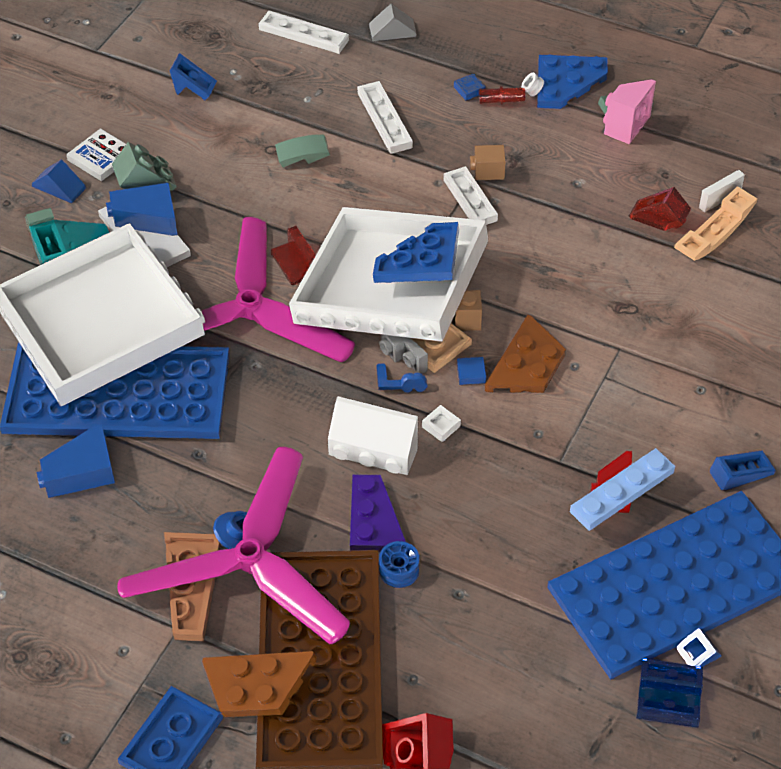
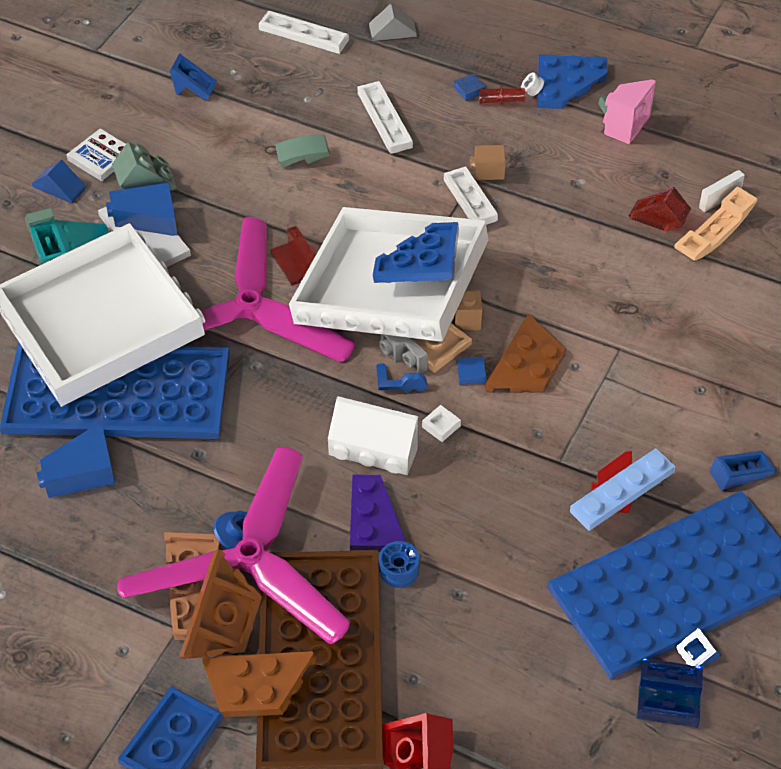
none -> dark orange wing [179,549,262,660]

